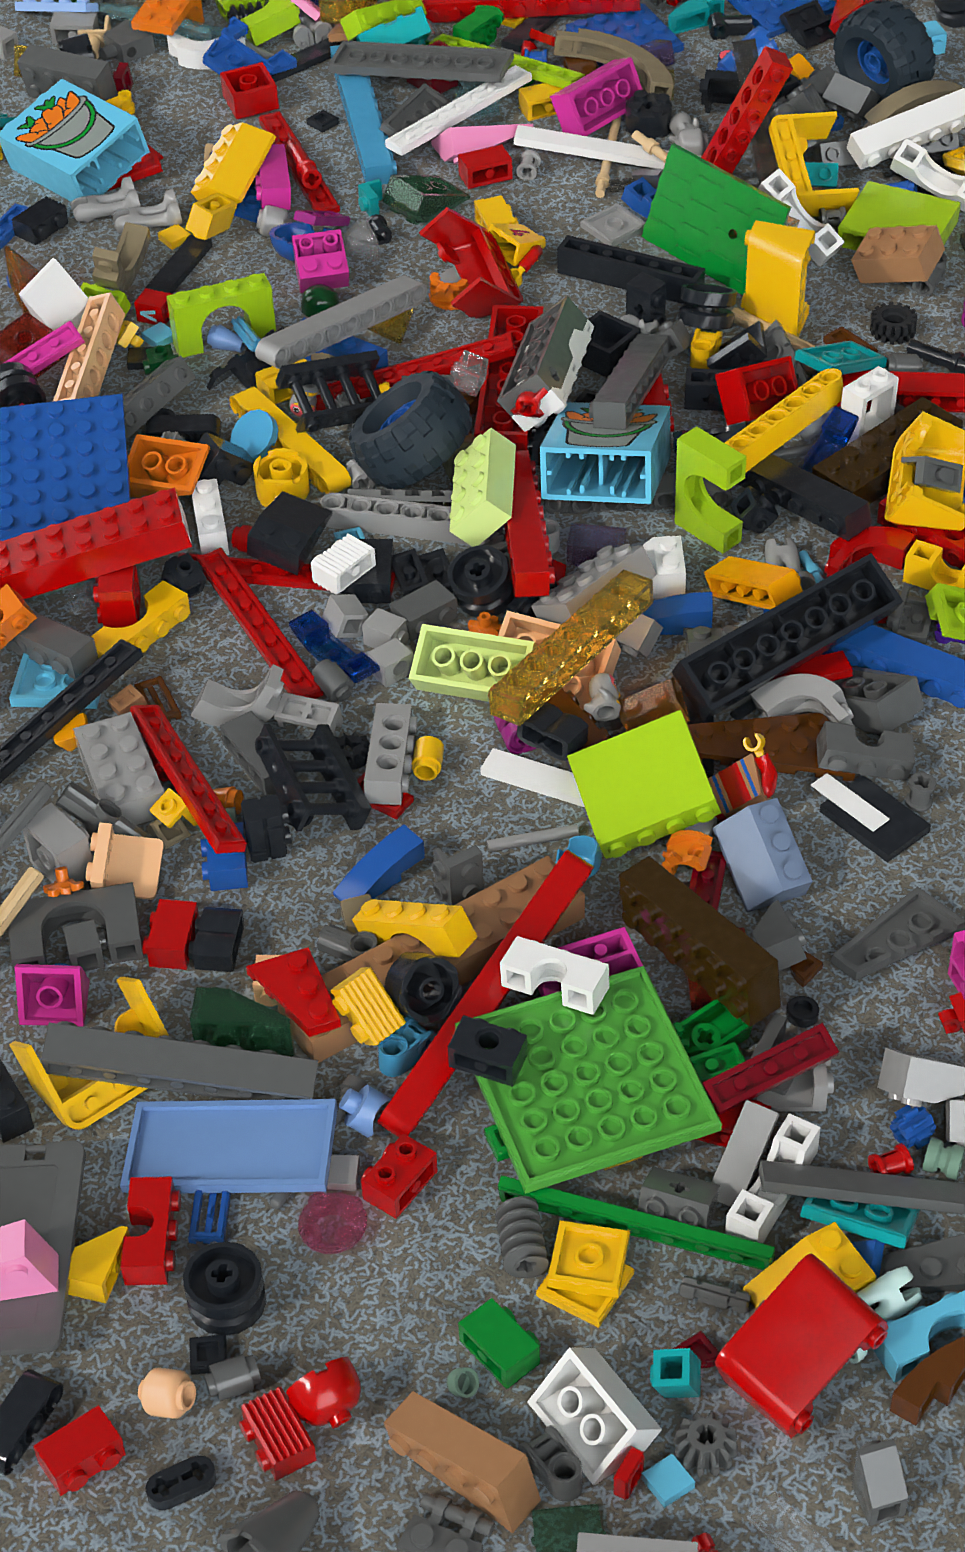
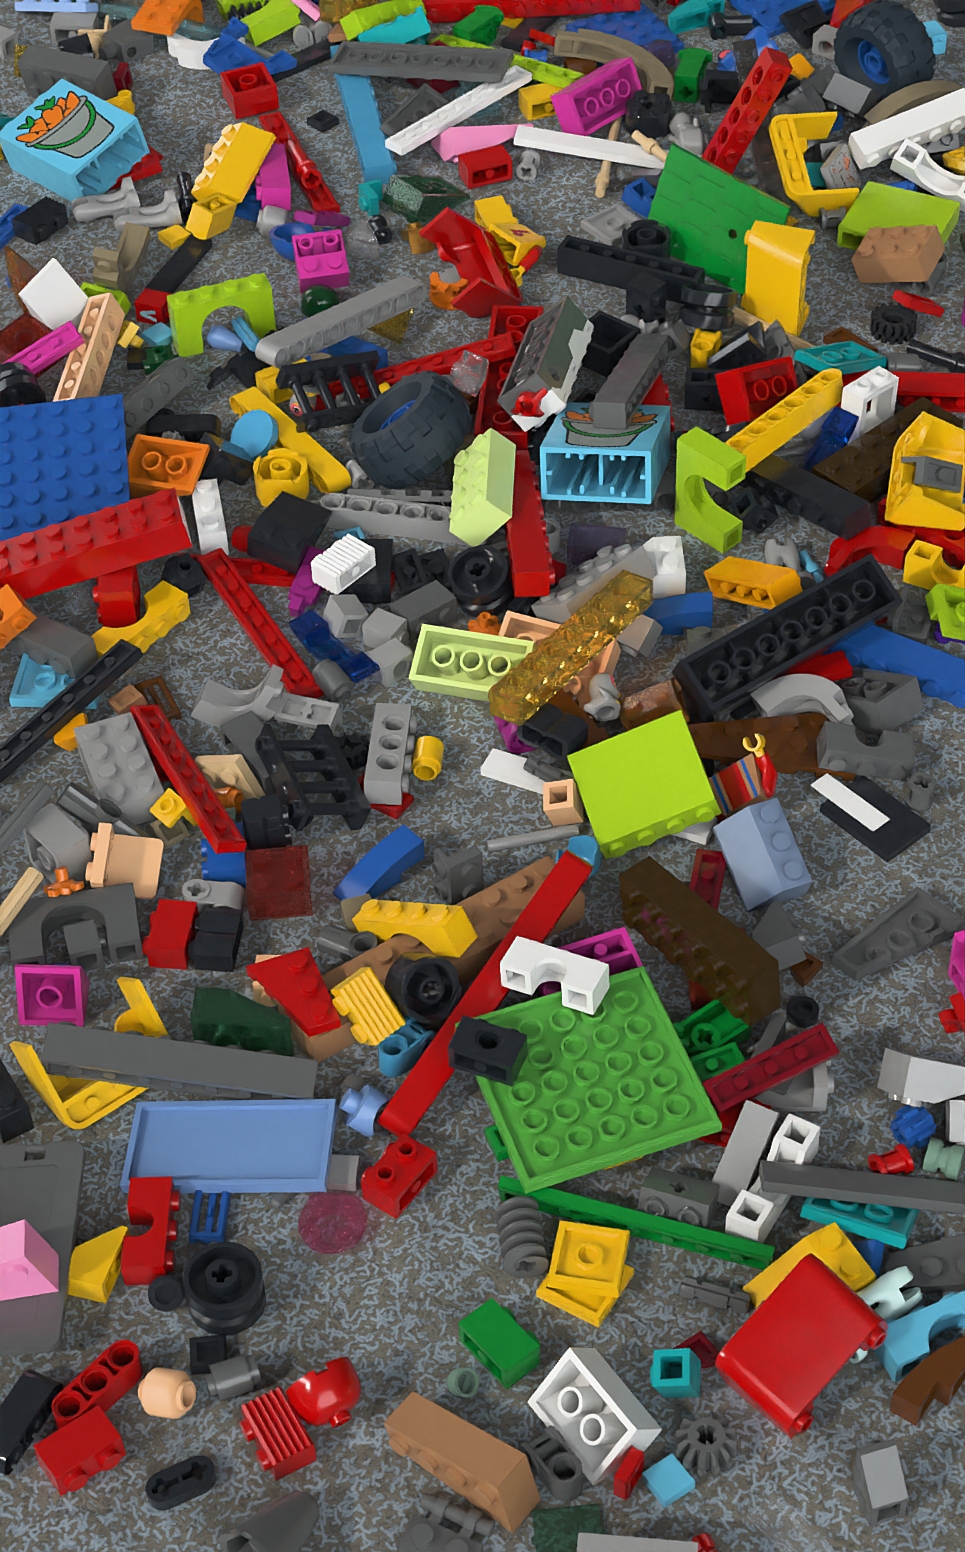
orange piece [661,830,713,875] -> none
white arch [758,168,845,266] -> none
none -> red beam [52,1340,144,1430]
none -> black tile [148,1275,185,1312]
none -> black pin [176,172,197,224]
none -> light grey piece [182,879,245,916]
none -> tan wing [194,754,266,800]
none -> clear red brick [245,845,313,921]
none -> magenta hinge [288,546,325,618]
none -> pearl gold bracket [400,221,435,255]
none -> dark grey axle [523,756,577,785]
none -> light nougat brick [543,779,584,826]
none -> black brick [622,219,671,260]
none -> green piece [674,48,713,103]
none -> light grey brick [812,25,838,60]
none -> light grey tile [820,143,861,190]
none -> red tile [892,290,945,318]

